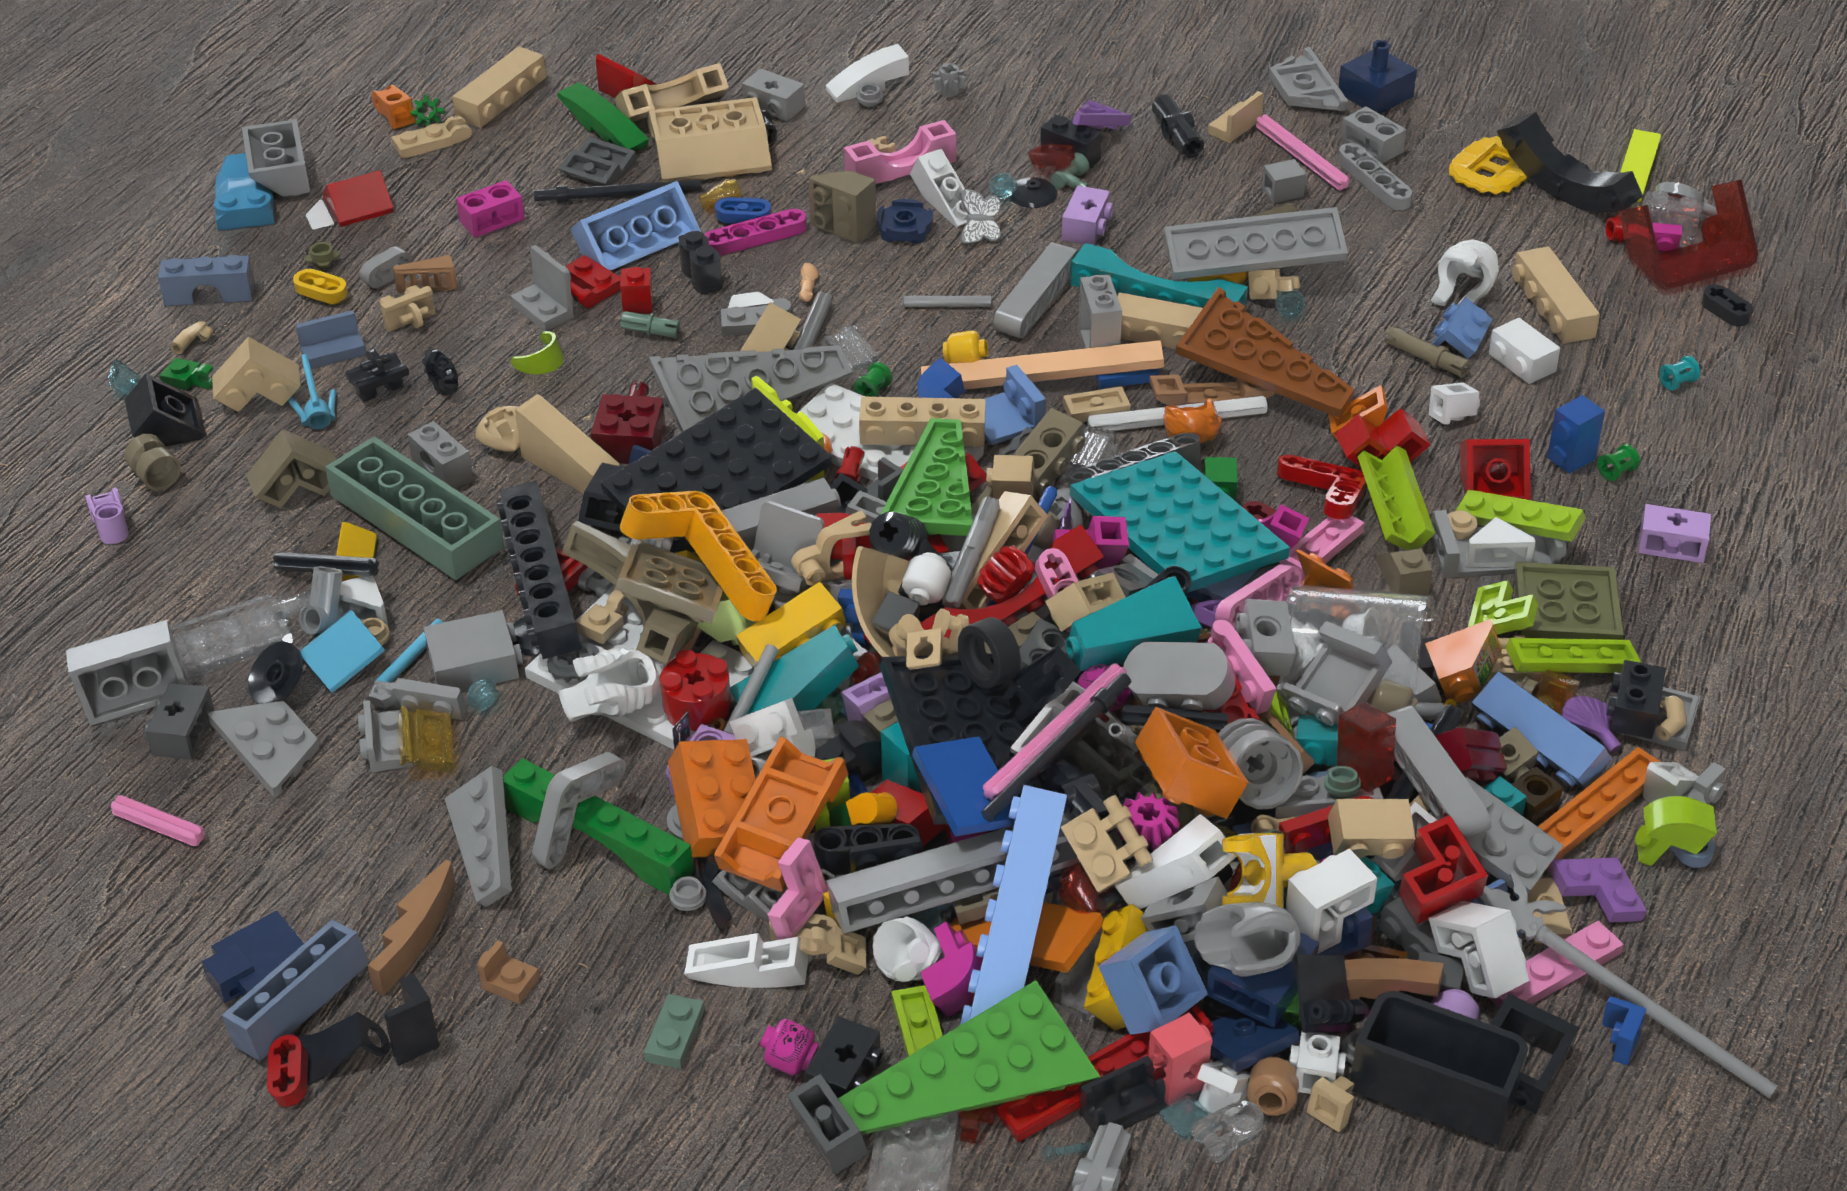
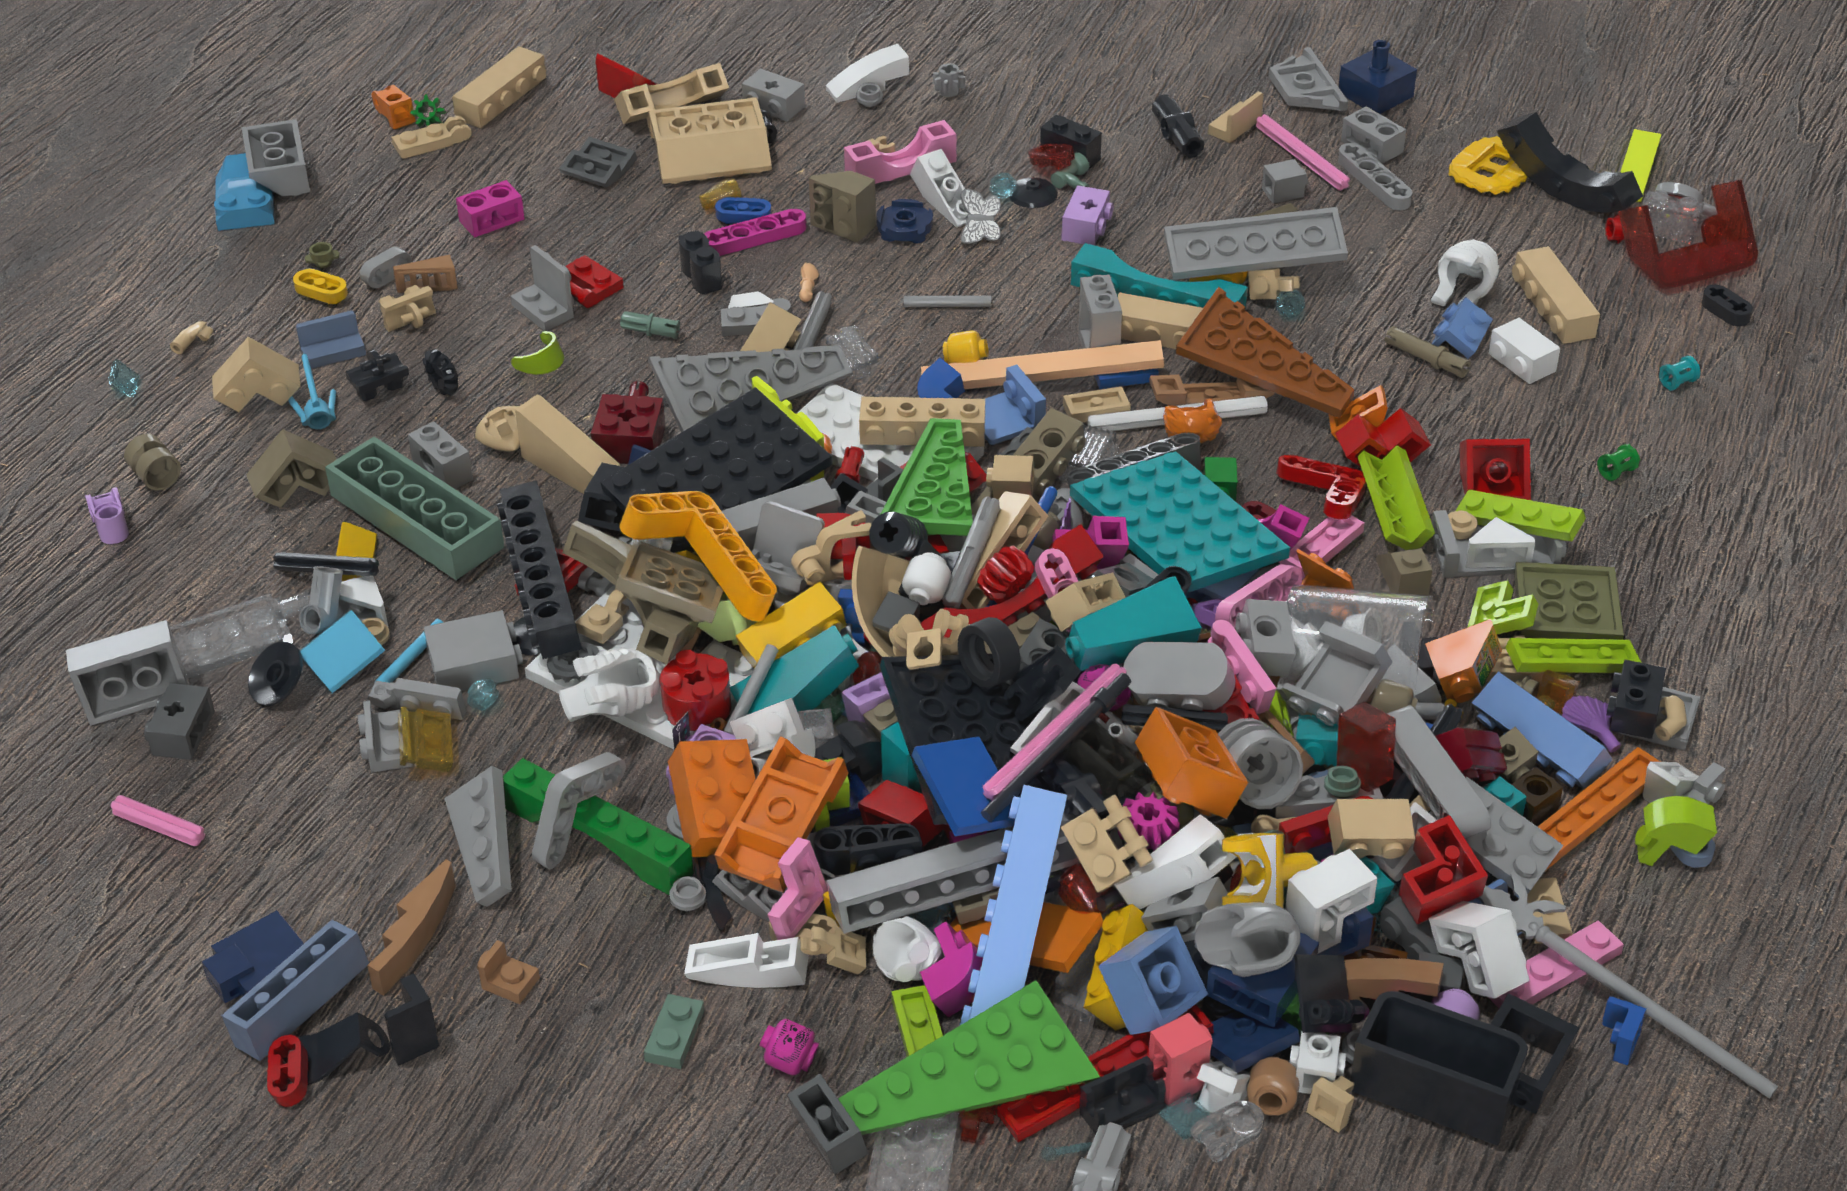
black slope [125,373,206,447] -> none
sand blue arch [158,255,255,306] -> none
green plate [159,358,213,390] -> none
light grey wing [208,701,320,798] -> none
white sticker [306,200,334,230] -> none
red slope [323,170,394,227] -> none
black bar [534,179,702,203] -> none
green slope [557,82,649,152] -> none
light blue slope [570,181,701,271] -> none
red brick [620,267,653,314] -> none
black brick [804,1016,884,1098] -> none
light orange leg [829,792,897,826] -> none
green bush [854,362,893,397] -> none
light grey beam [993,242,1080,338] -> none
medium lavender wing [1073,100,1132,129] -> none
white brick [1428,382,1480,425] -> none
blue brick [1547,395,1605,474] -> none
medium lavender plate [1549,858,1647,923] -> none
dark pink plate [1628,223,1682,251] -> none
lavender brick [1638,504,1711,563] -> none

